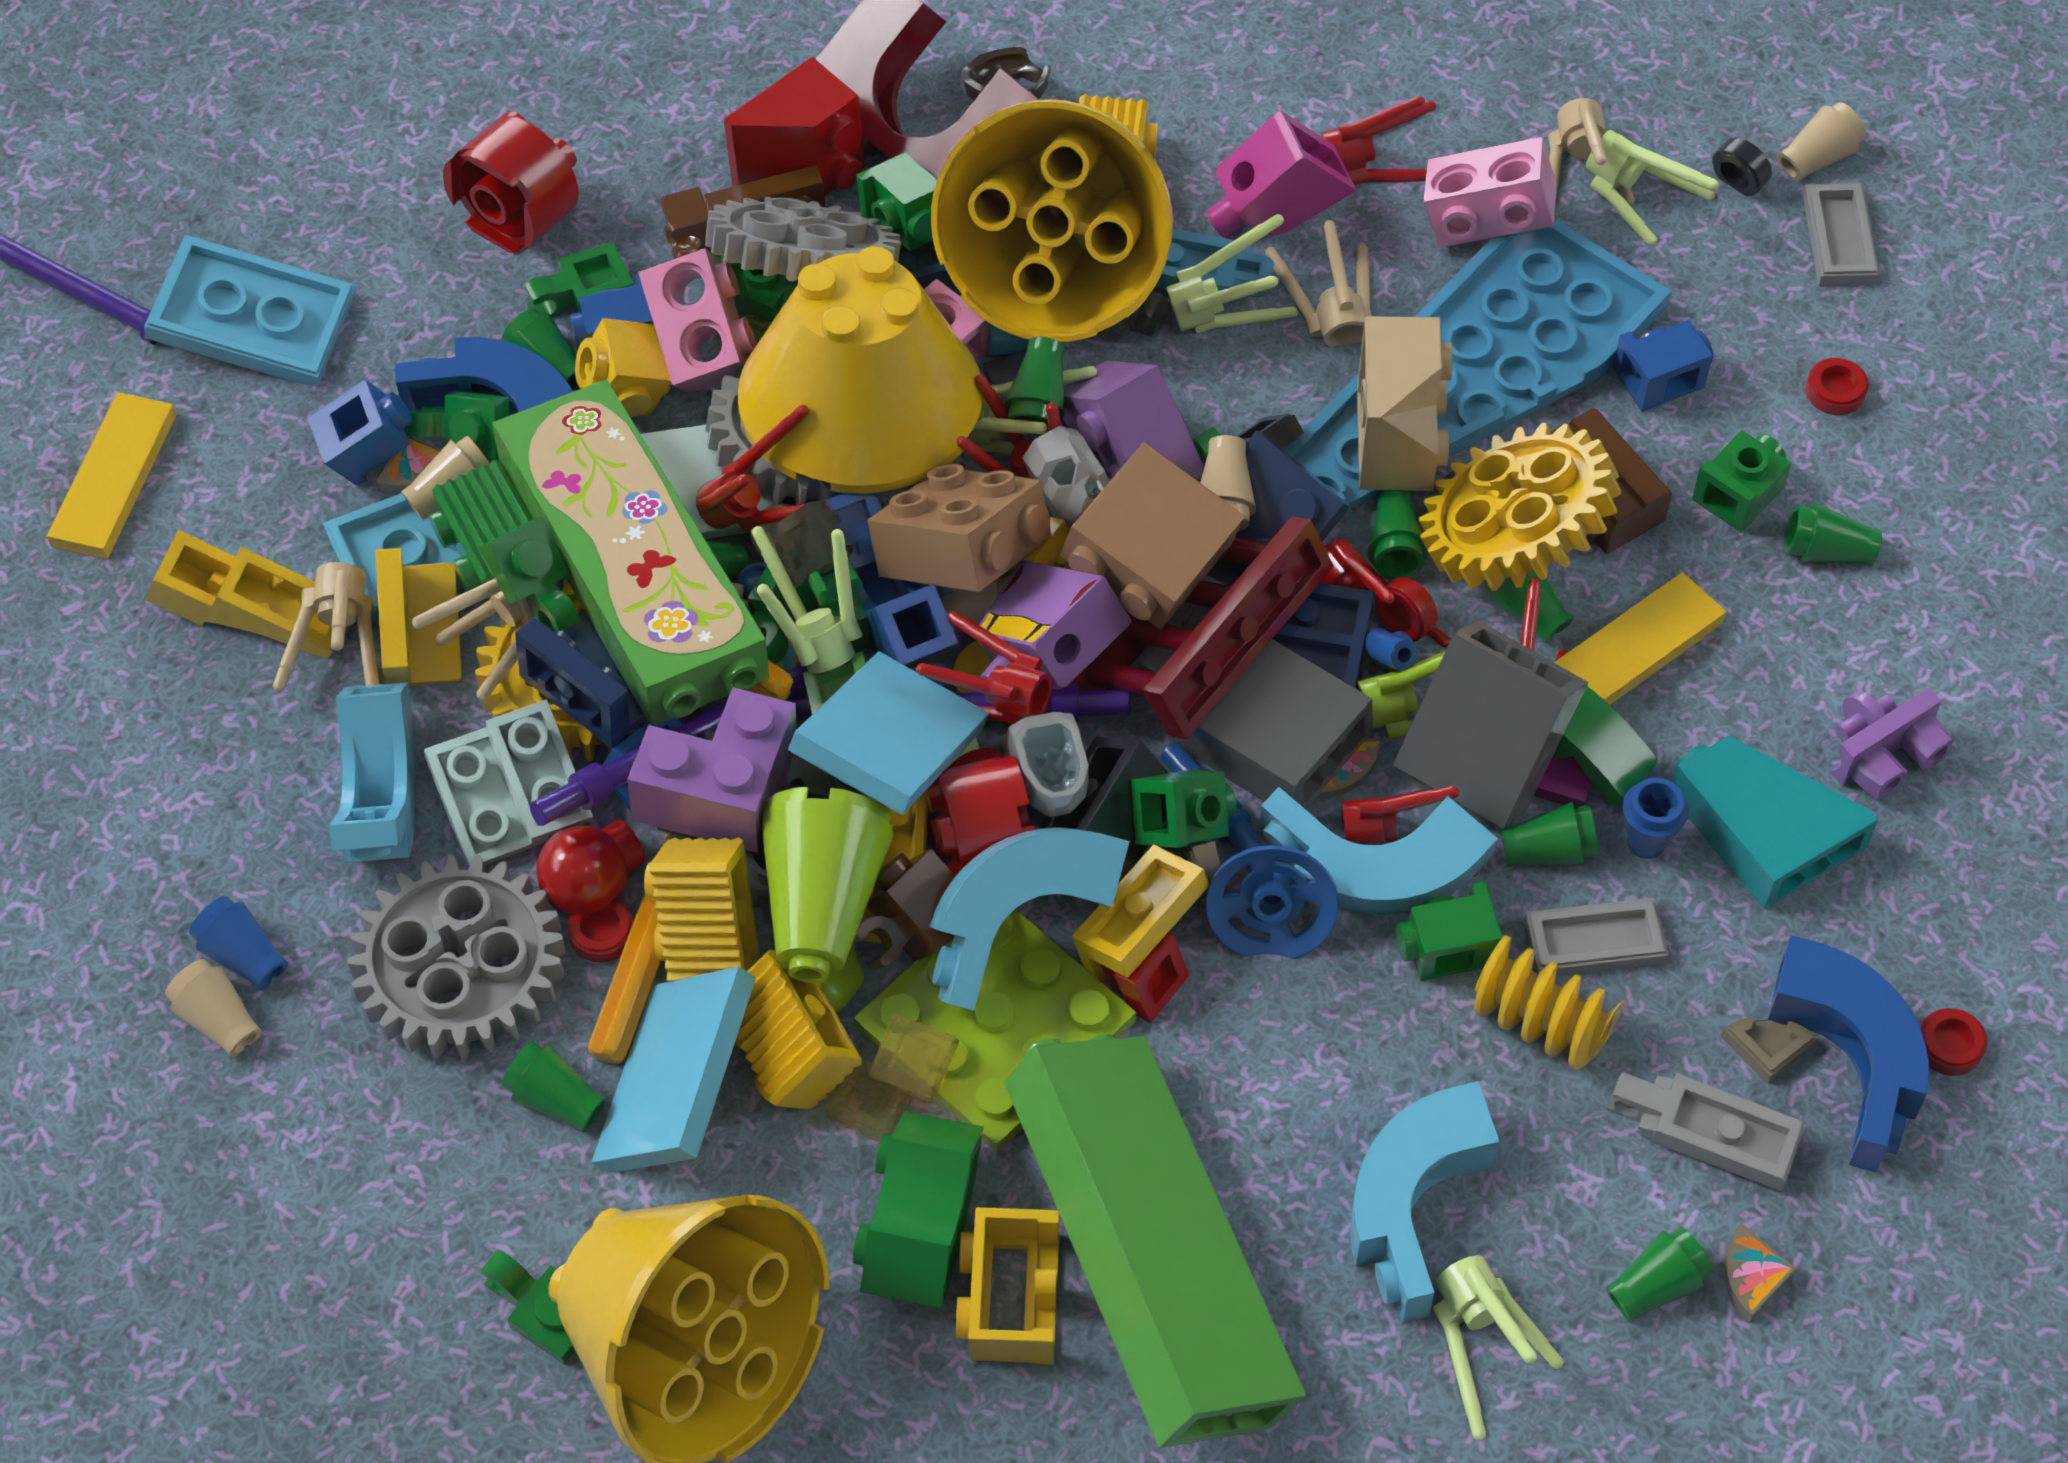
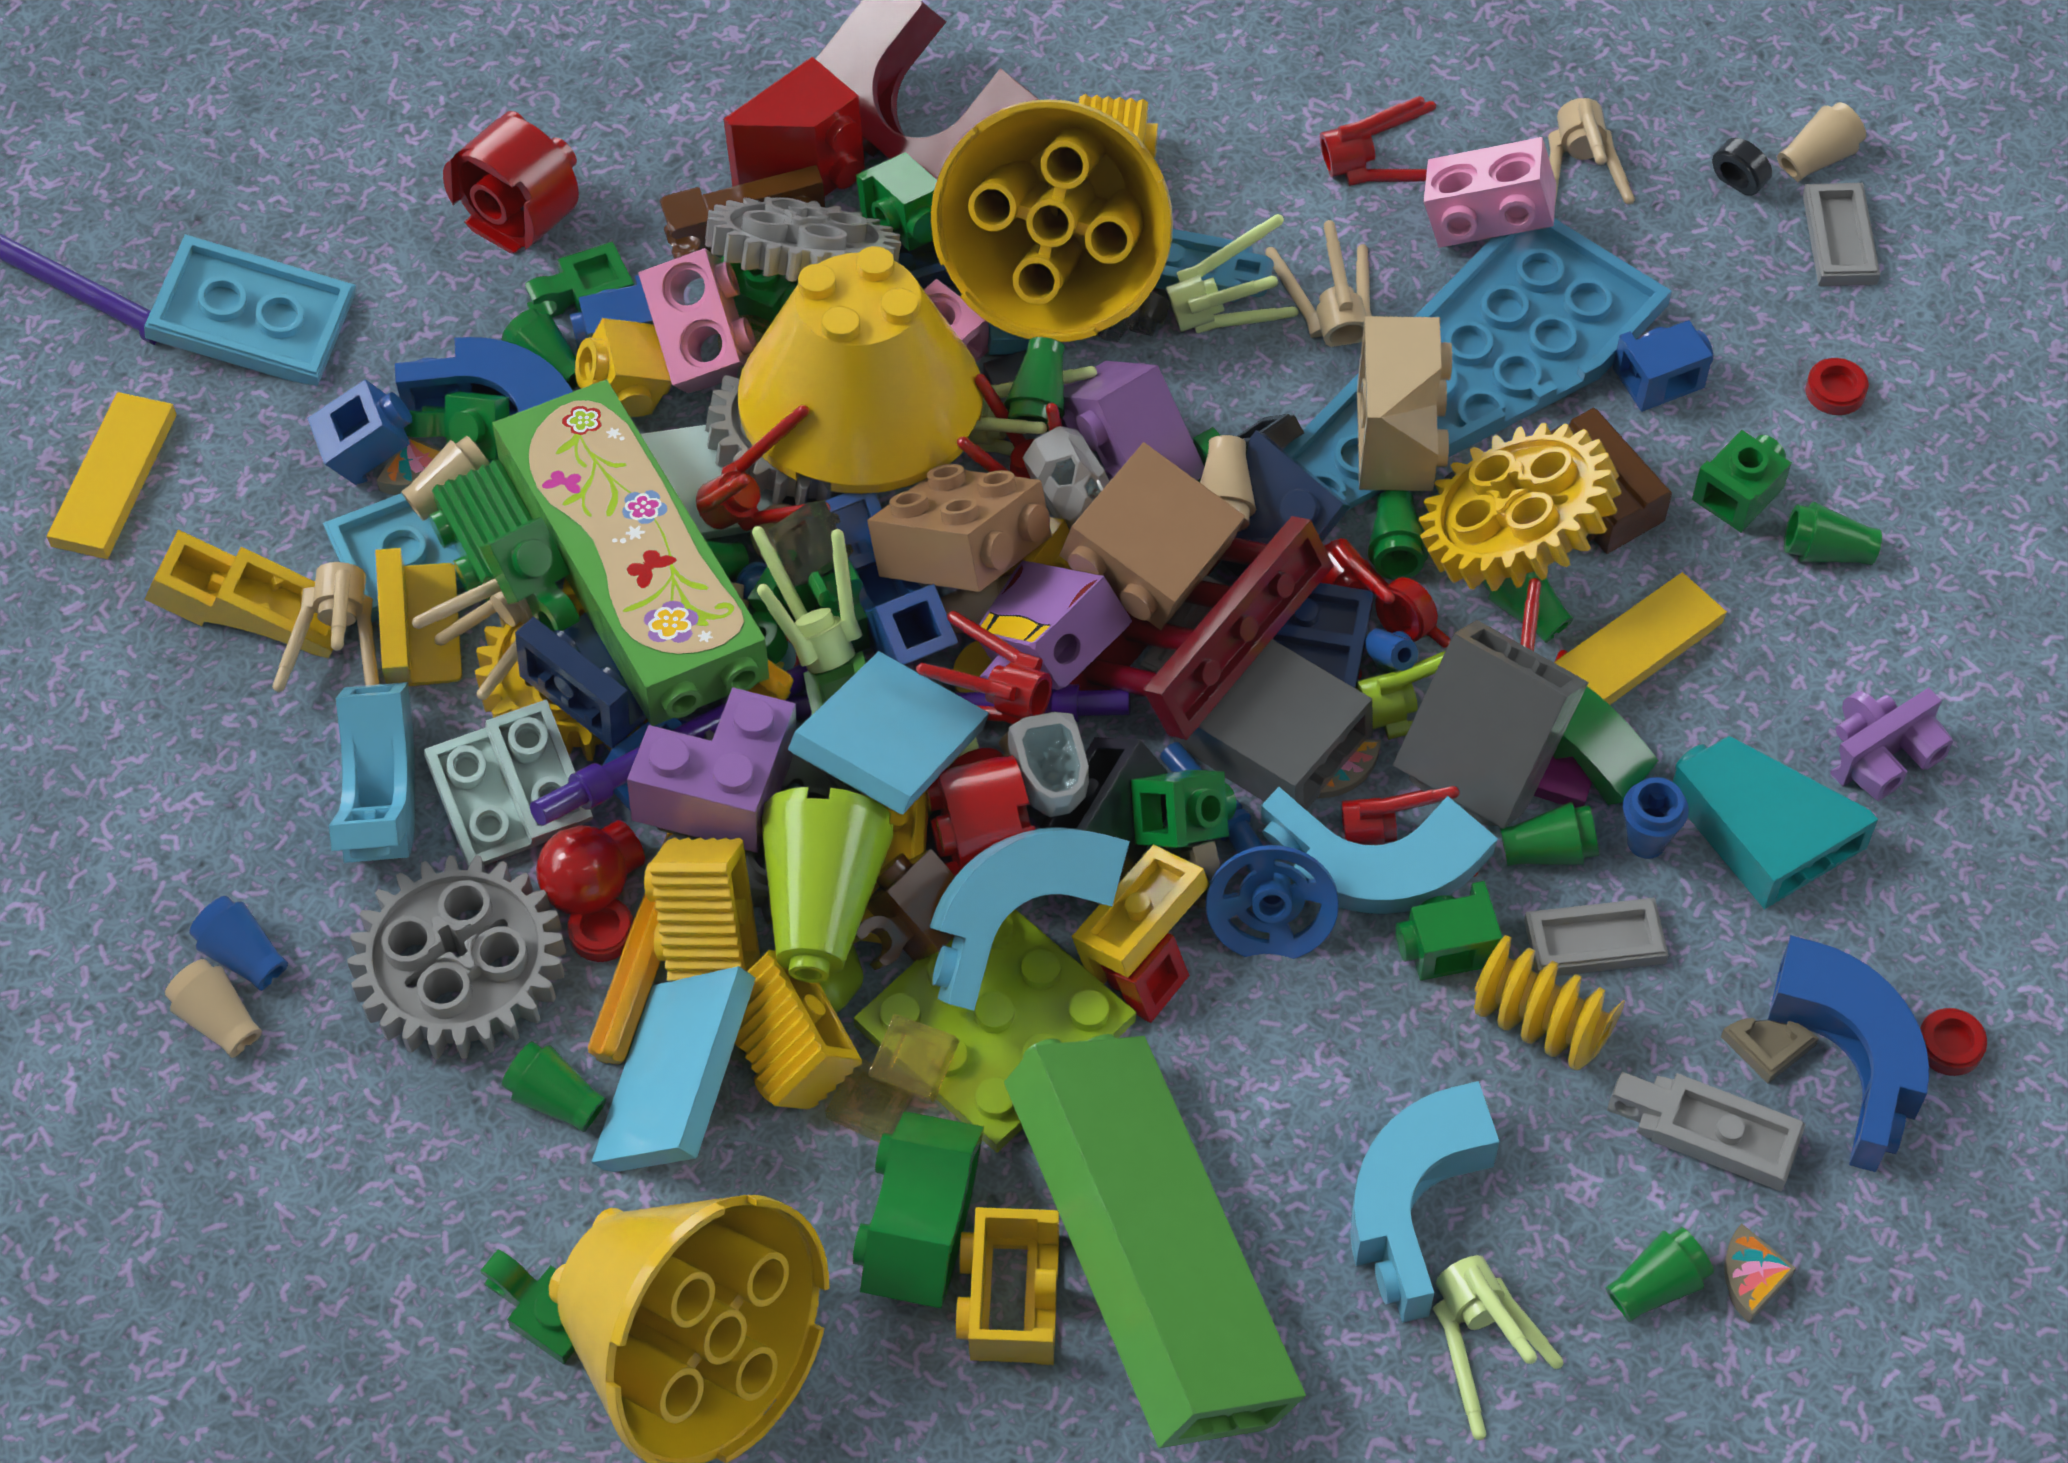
dark brown piece [960,47,1051,101] -> none
dark pink torso [1206,110,1356,239] -> none
yellowish green plant [1585,130,1719,245] -> none

